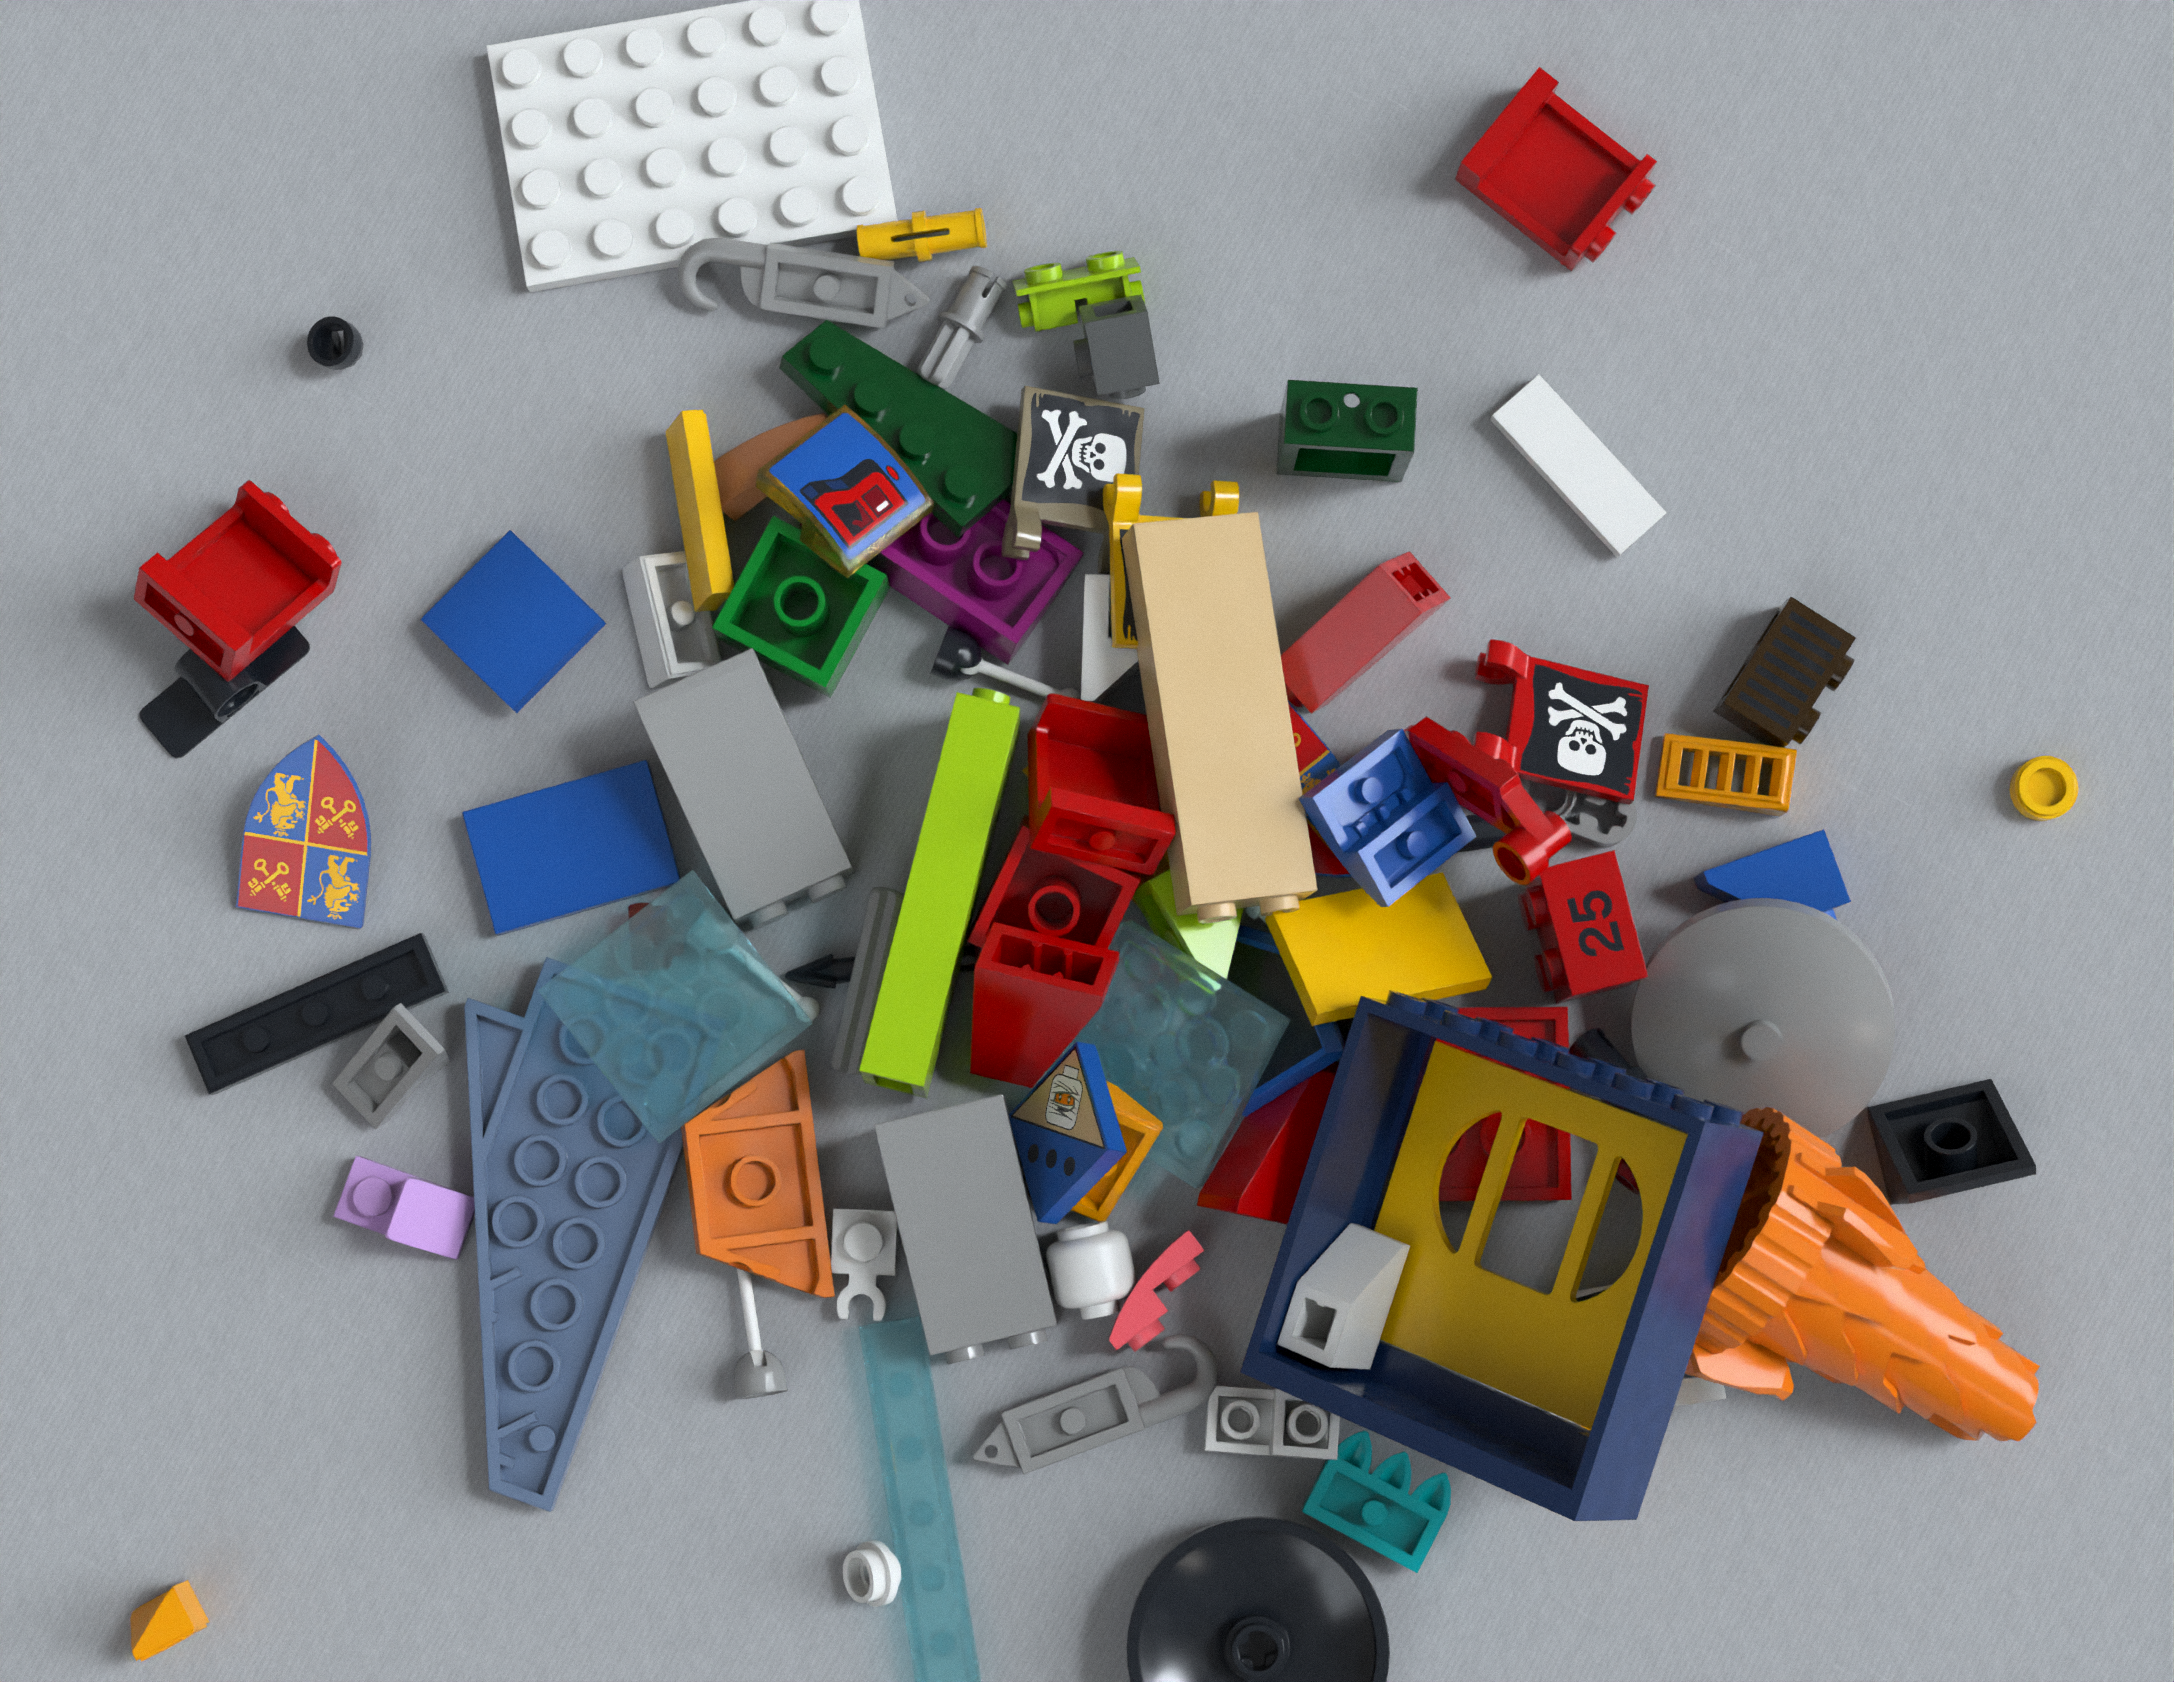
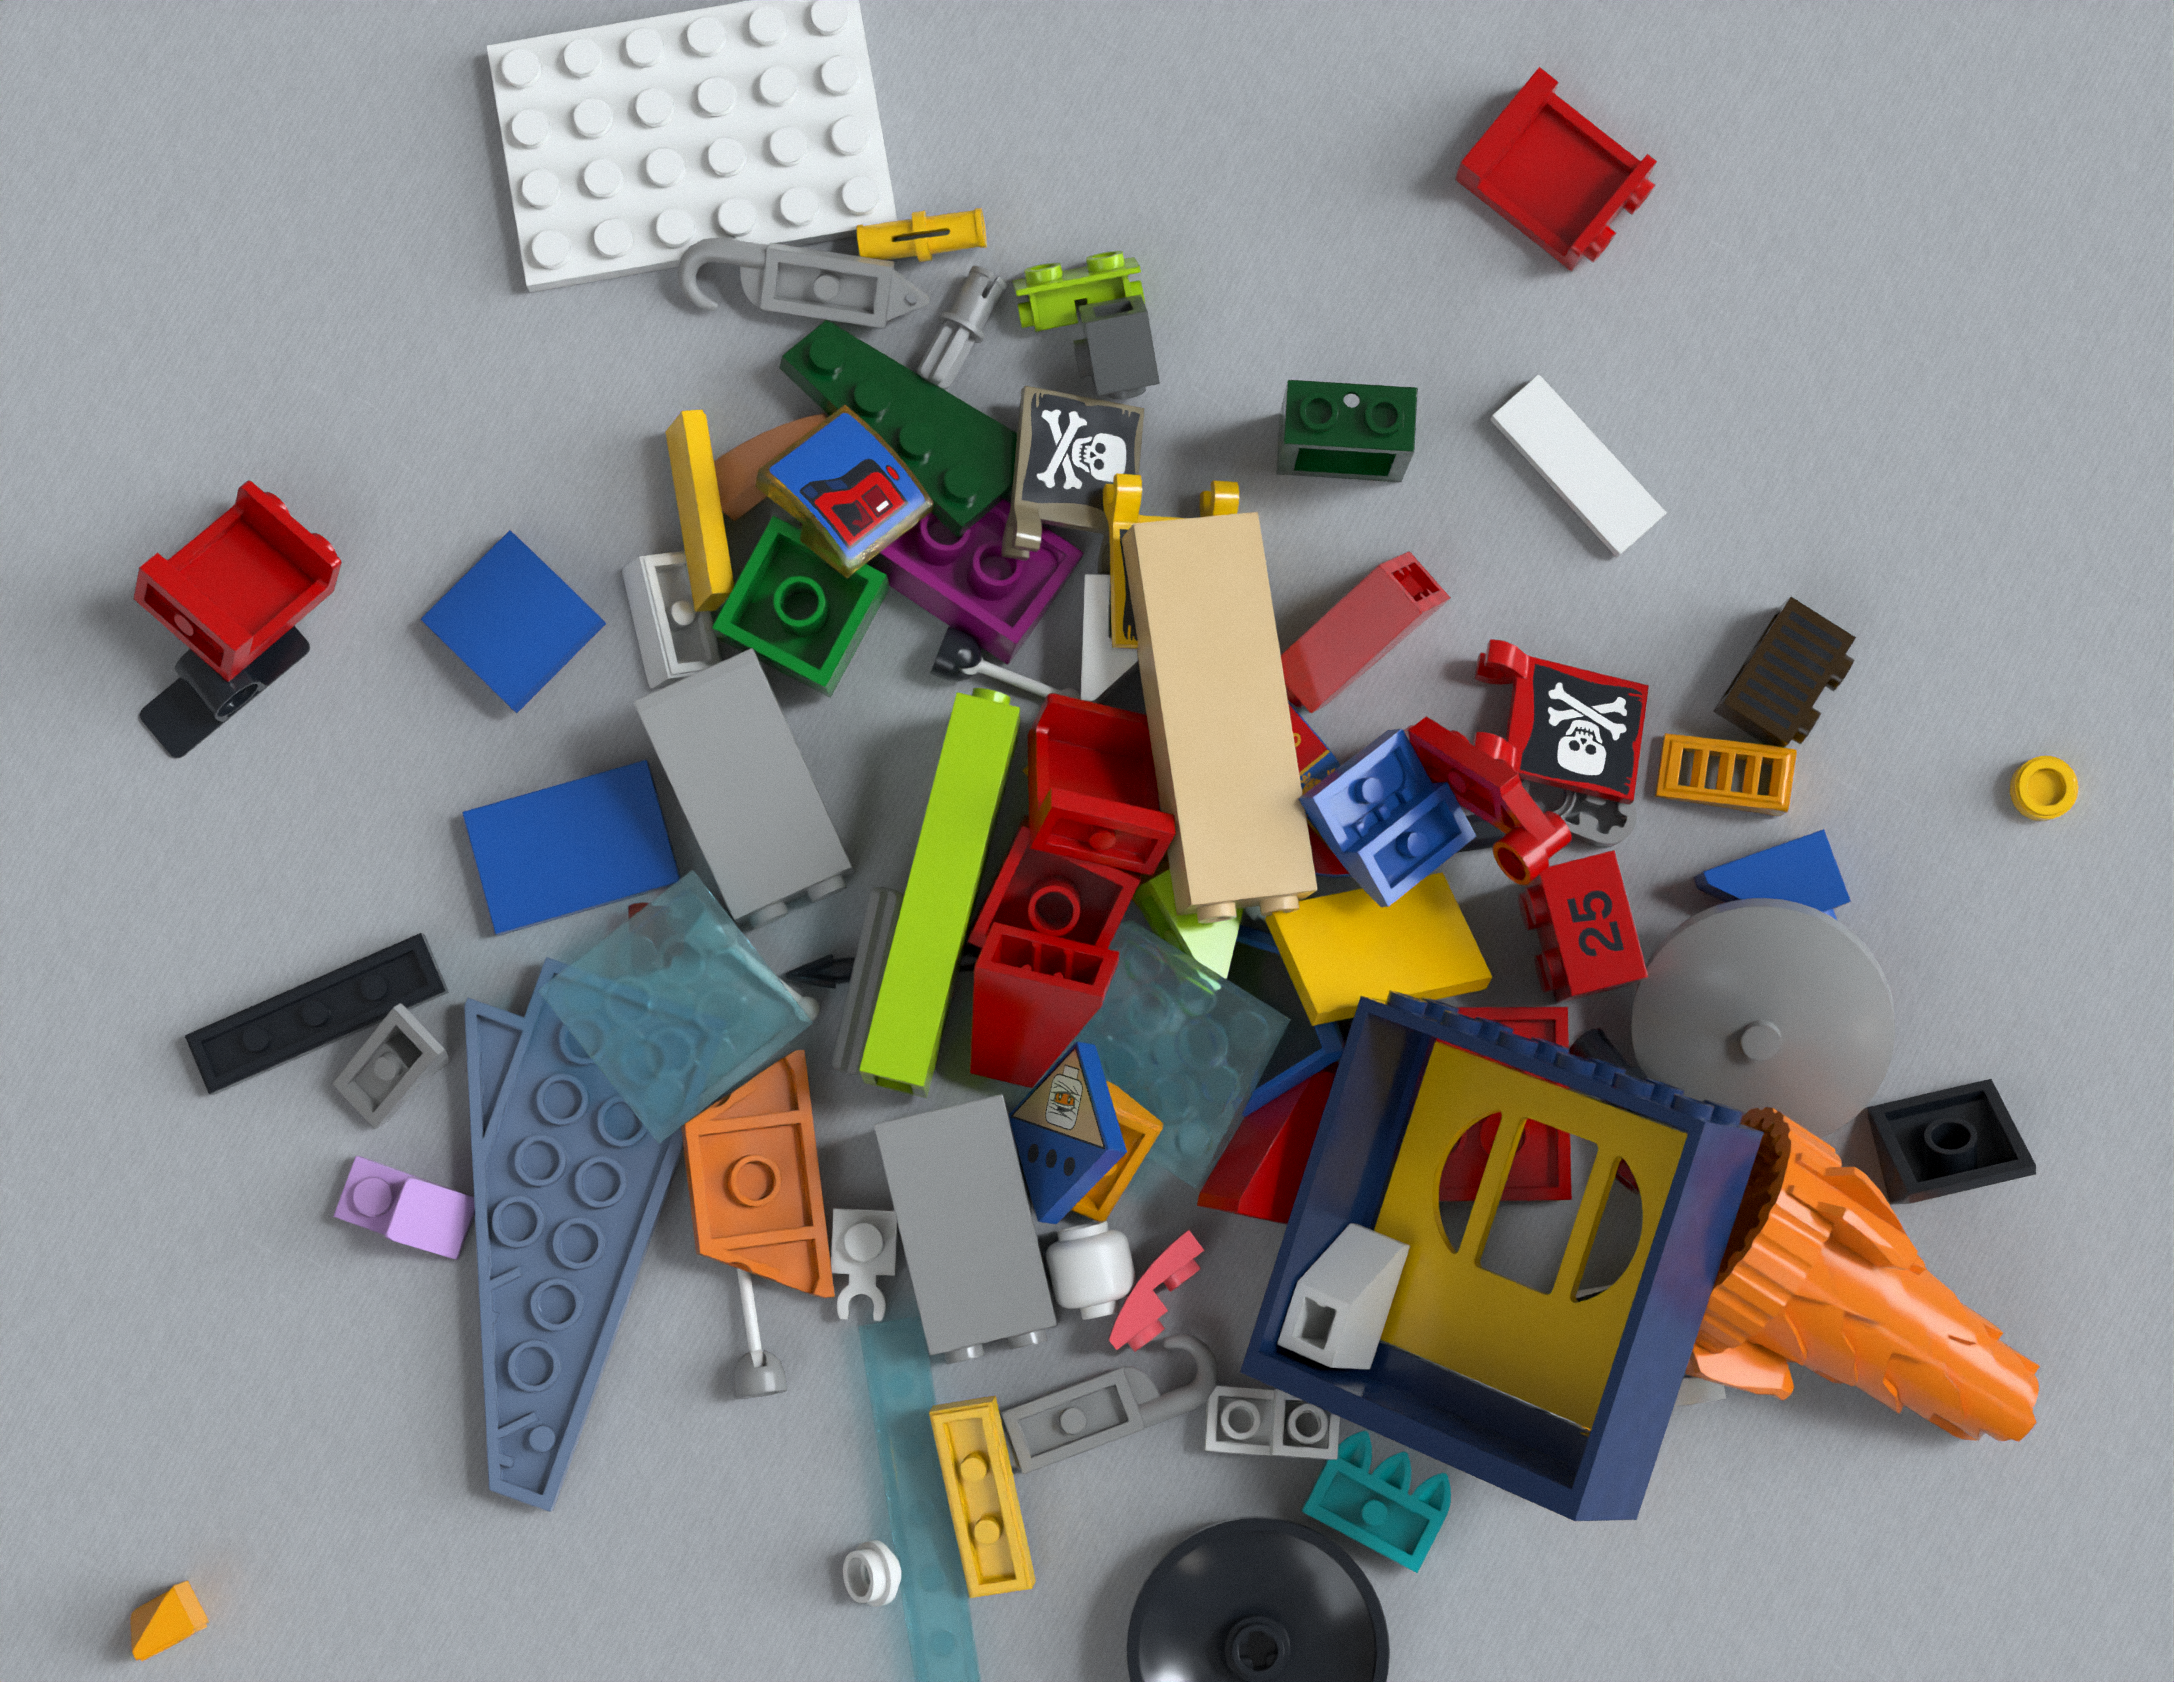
shield [236,734,371,928] -> none
black hinge [307,316,364,370] -> none
none -> yellow tile [929,1395,1036,1598]

